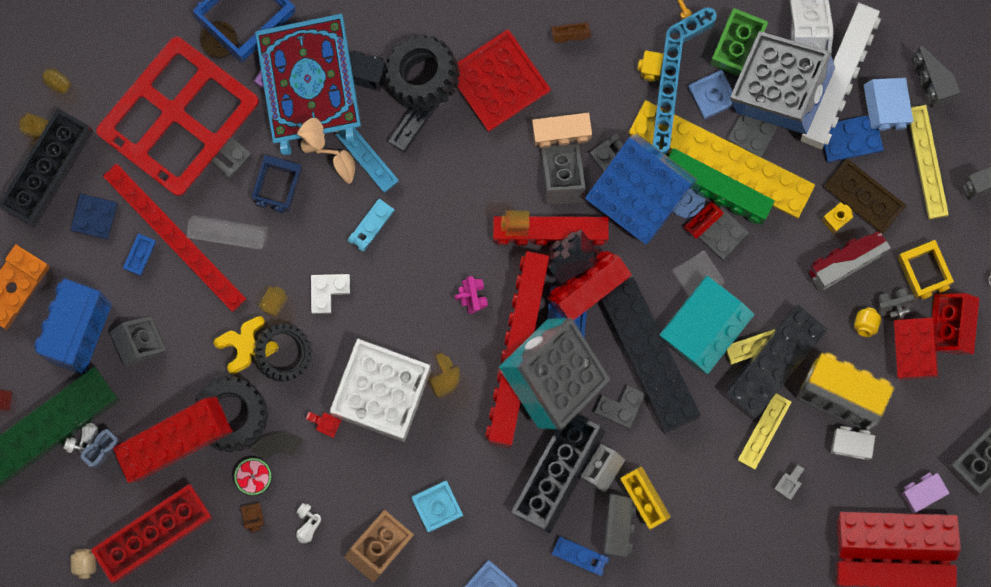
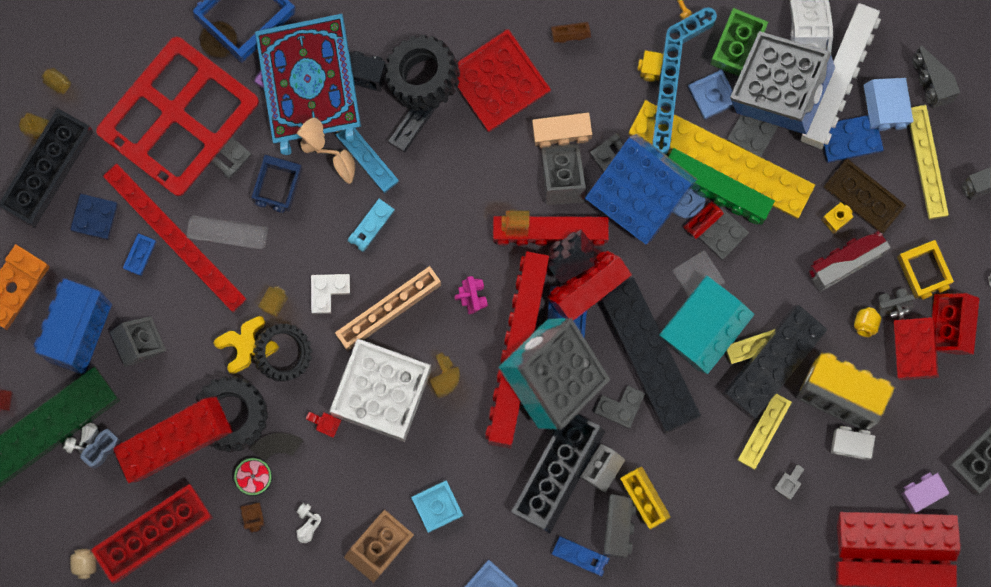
none -> light nougat brick [335,266,441,352]

